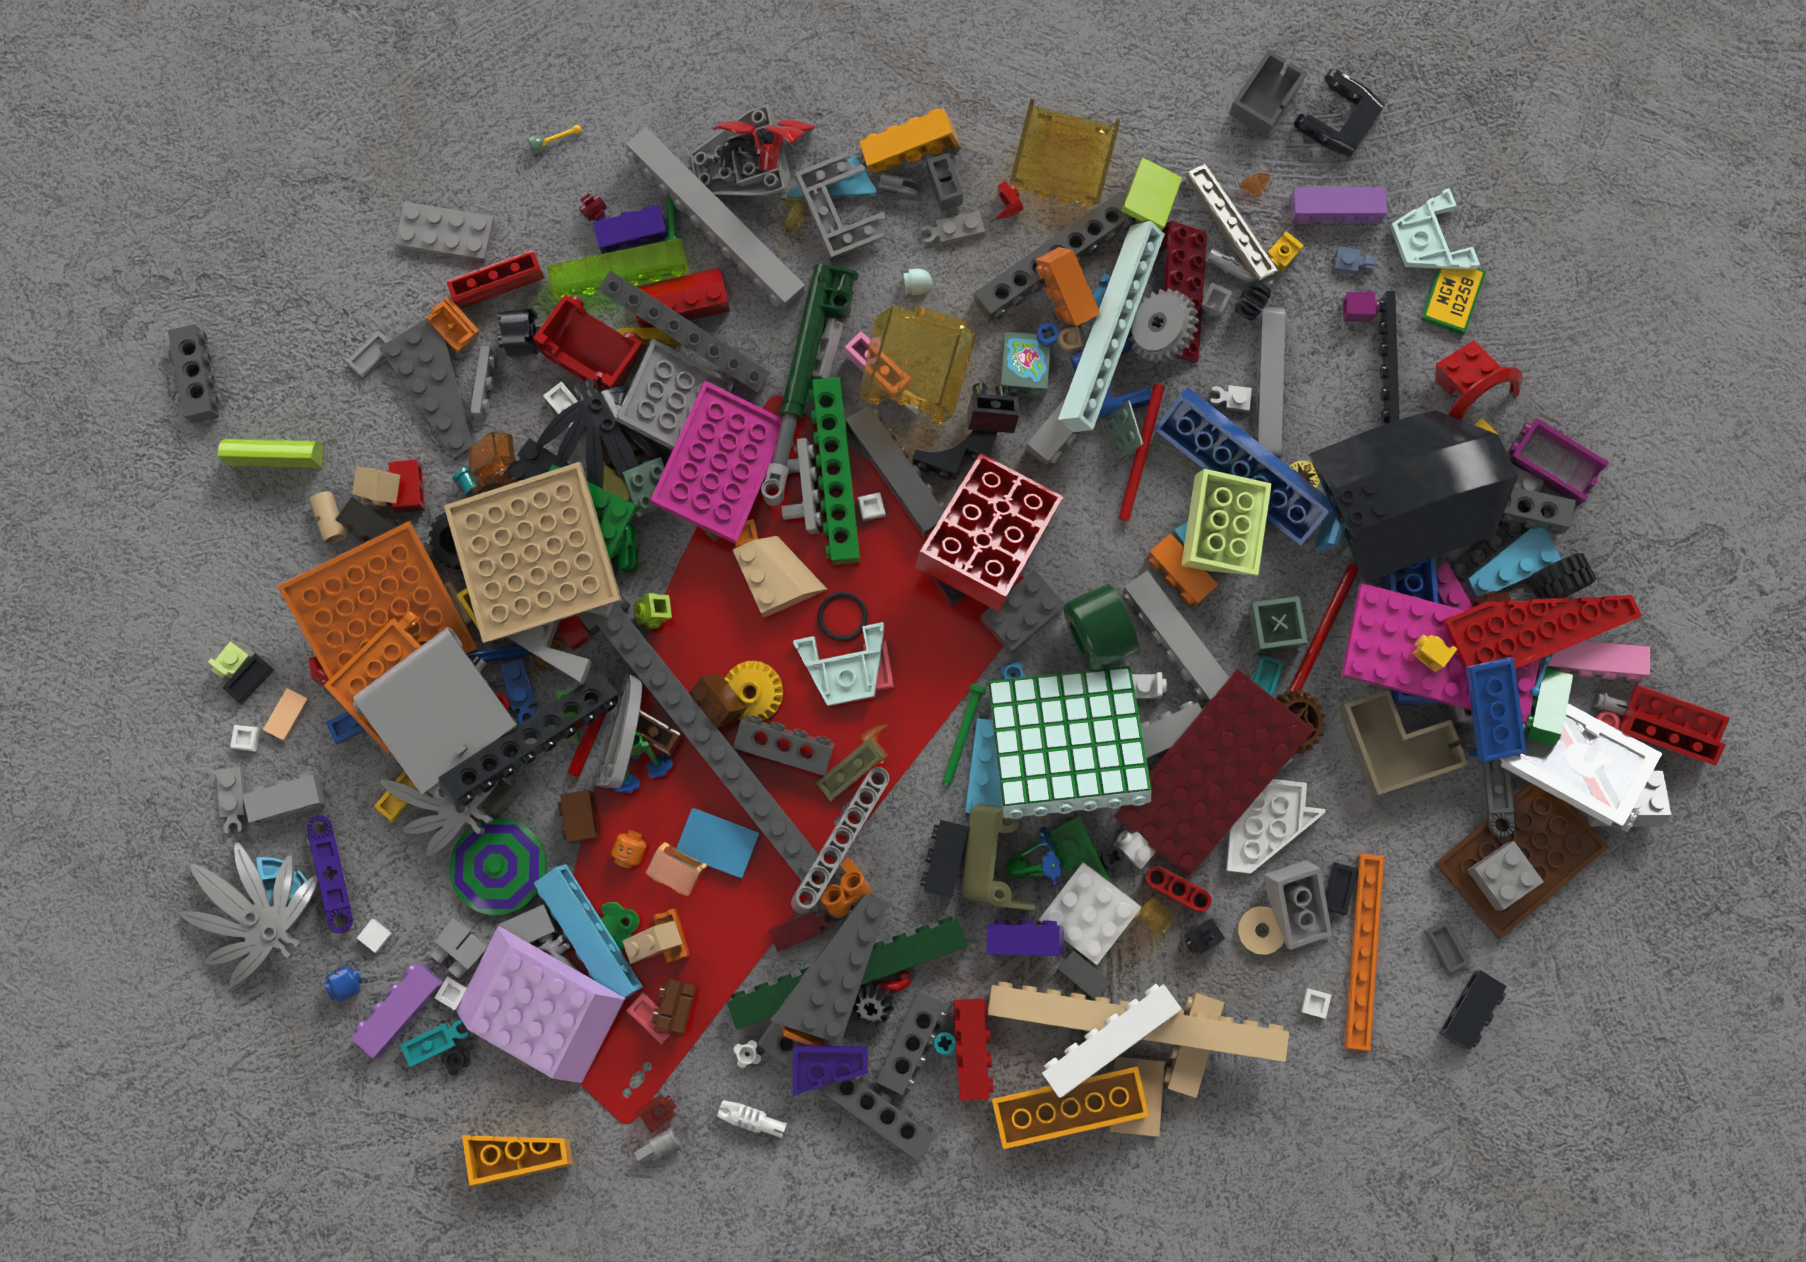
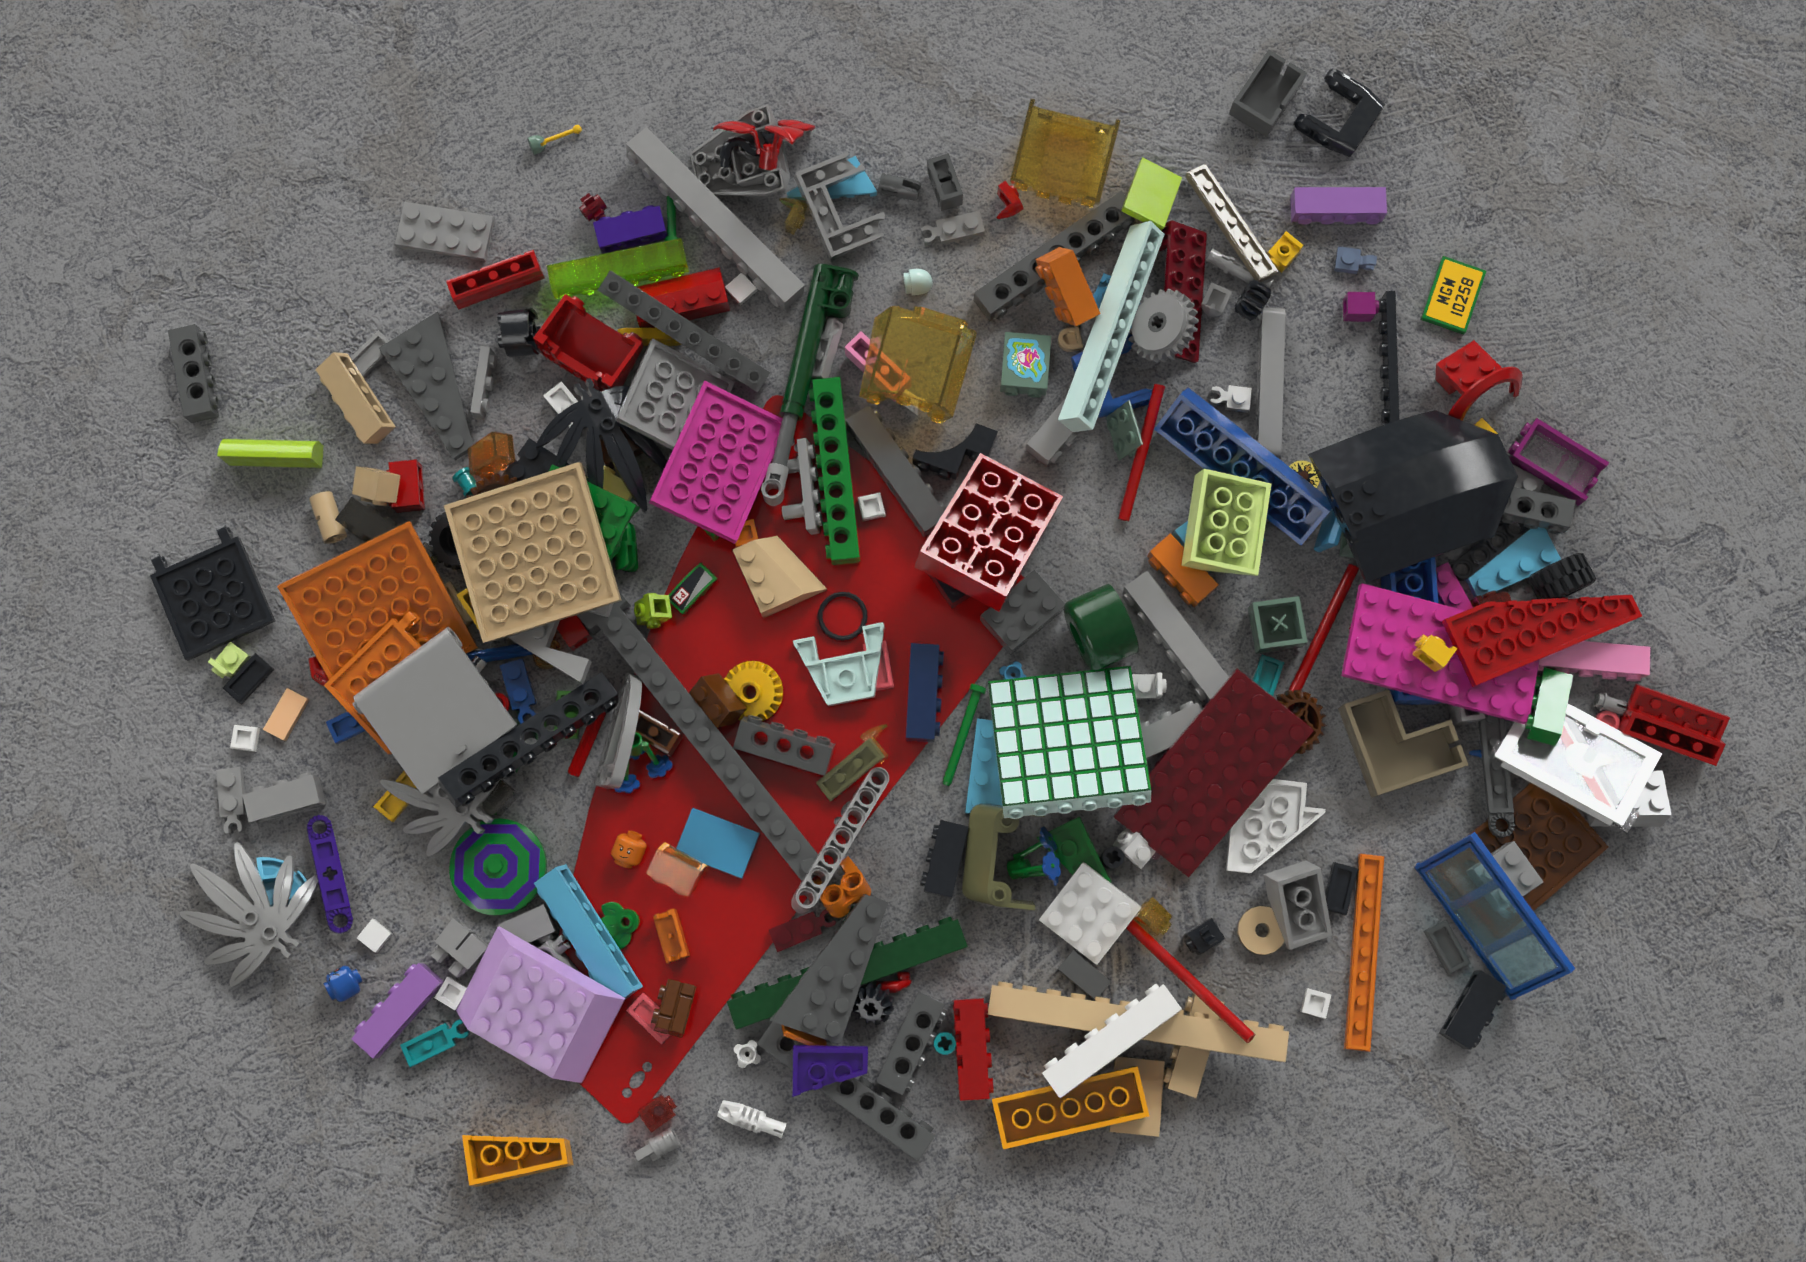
orange hinge [427,296,479,353] -> none
black plate [441,1046,470,1075] -> none
reddish brown brick [558,789,600,844] -> none
sand green hinge [622,457,665,517] -> none
tan brick [623,921,682,964] -> none
light orange wedge [859,108,961,173] -> none
black brick [967,383,1020,433] -> none
dark purple brick [987,920,1064,956] -> none
blue bush [1037,323,1059,347] -> none
red beam [1144,866,1212,912] -> none
clear orange tile [1239,173,1271,197] -> none
light aqua wing [1390,188,1480,270] -> none
blue tile [1466,657,1527,763] -> none
dark azure hinge [1530,654,1552,696] -> none
none -> black plate [150,524,276,661]
none -> tan brick [315,352,395,444]
none -> slope [669,563,718,614]
none -> white tile [725,273,757,306]
none -> dark blue brick [906,643,944,742]
none -> red piece [1126,919,1256,1043]
none -> clear light blue door [1414,832,1575,1000]

